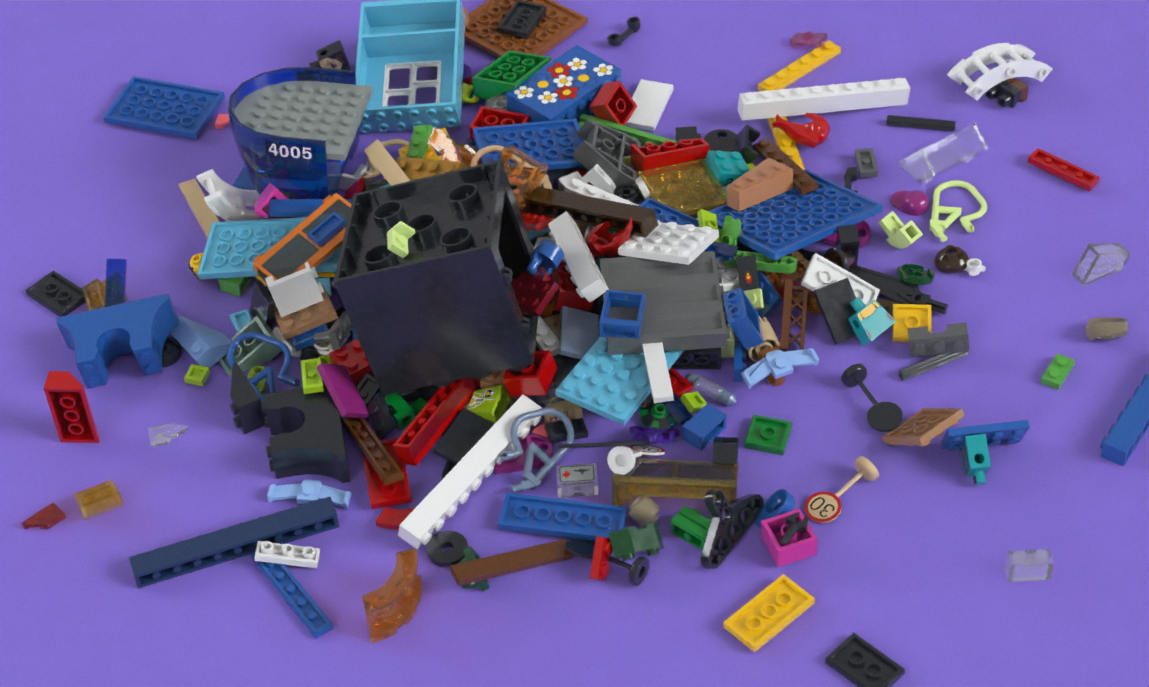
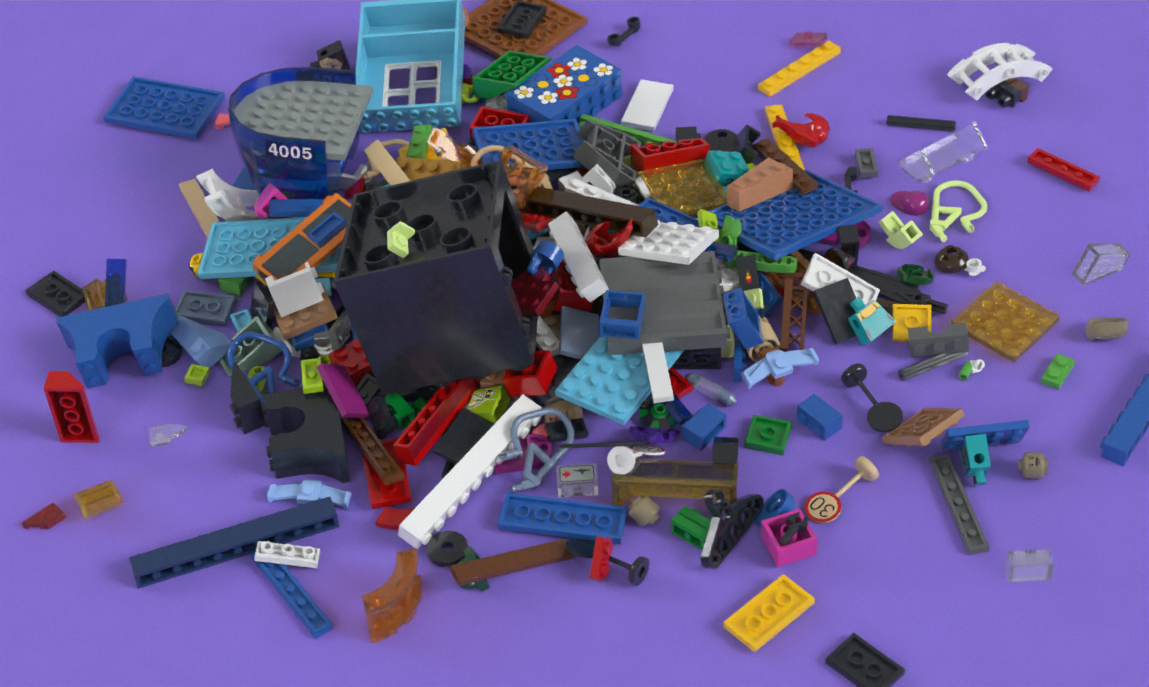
red brick [589,81,637,126] -> none
dark green brick [609,523,664,562] -> none
lime plate [680,391,707,413] -> none
white brick [737,78,910,121] -> none
none -> sand blue tile [175,290,237,326]
none -> blue brick [797,394,843,440]
none -> dark grey tile [929,454,989,555]
none -> clear yellow plate [951,281,1060,363]
none -> arm [958,359,985,381]
none -> dark tan head [1018,452,1048,479]

